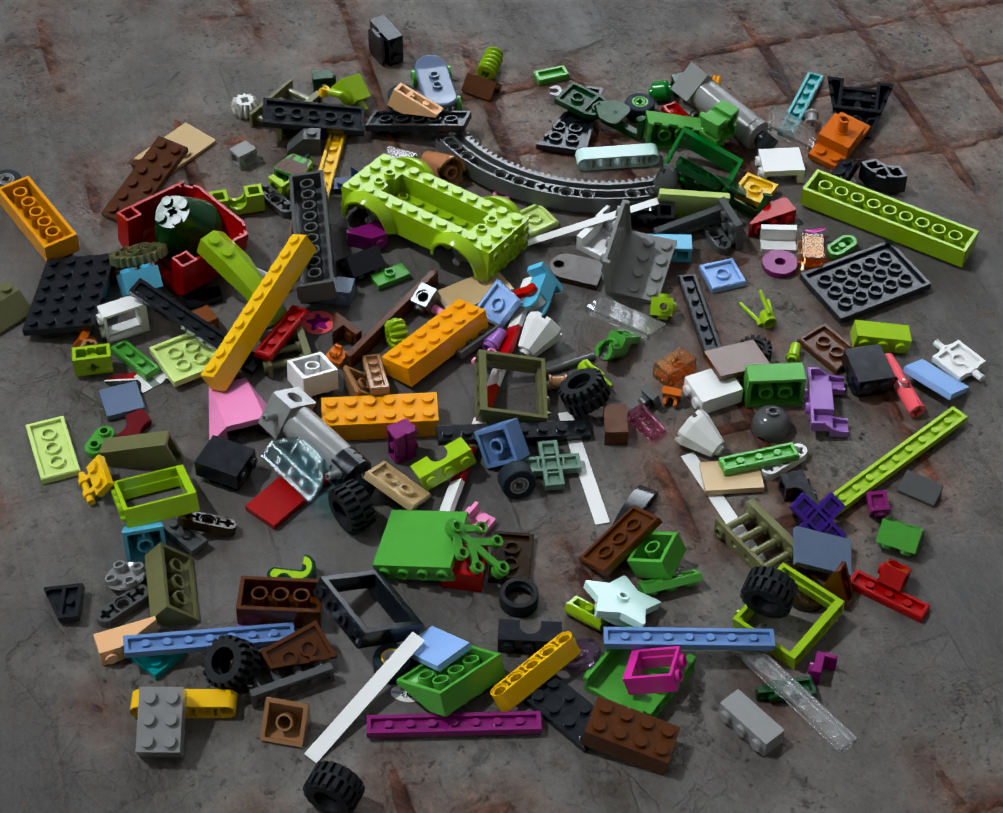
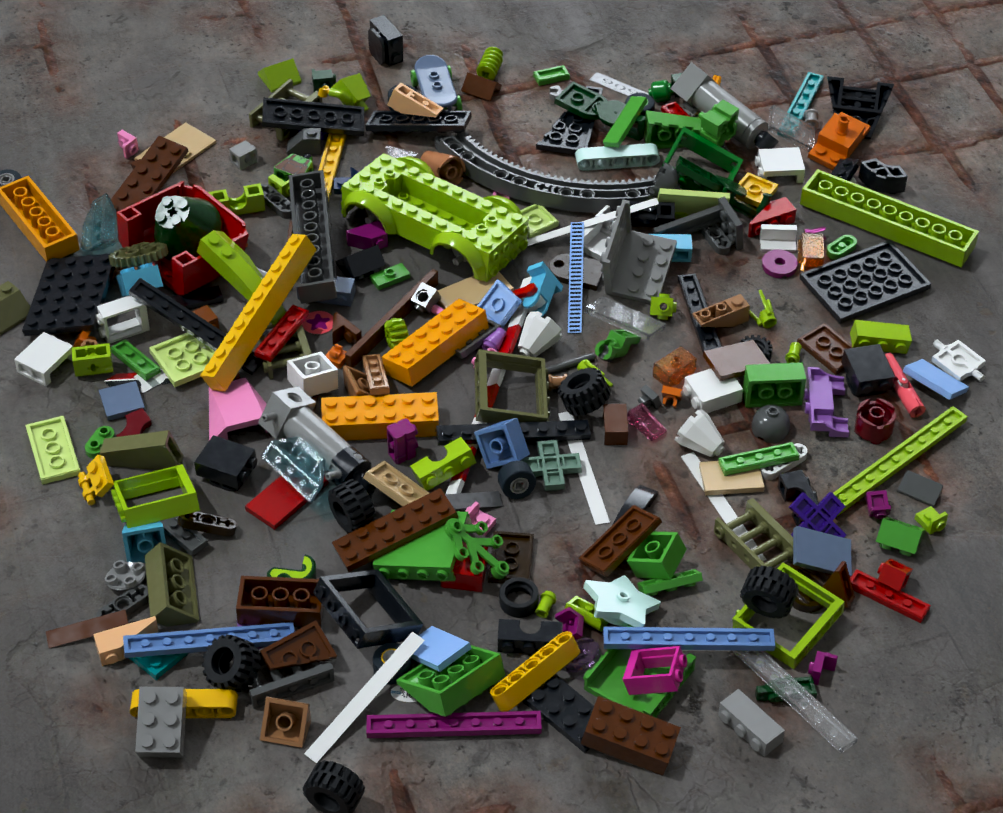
black wing [44,583,85,623] -> none
white gear [231,93,260,120] -> none
light blue tile [699,258,746,294] -> none
none -> white panel [14,332,73,387]
none -> reddish brown sticker [46,609,128,648]
none -> clear light blue wedge [81,193,118,251]
none -> bright pink bracket [117,130,139,159]
none -> lime slope [258,58,302,93]
none -> reddish brown plate [332,488,458,572]
none -> flat silver sticker [445,491,503,509]
none -> lime pin [535,591,556,618]
none -> magenta bracket [555,607,584,640]
none -> light blue sticker [568,222,584,333]
none -> sticker [589,72,649,96]
none -> bright green tile [603,96,648,148]
none -> medium nougat slope [692,294,750,327]
none -> dark red brick [854,398,896,445]
none -> lime bracket [914,506,948,534]

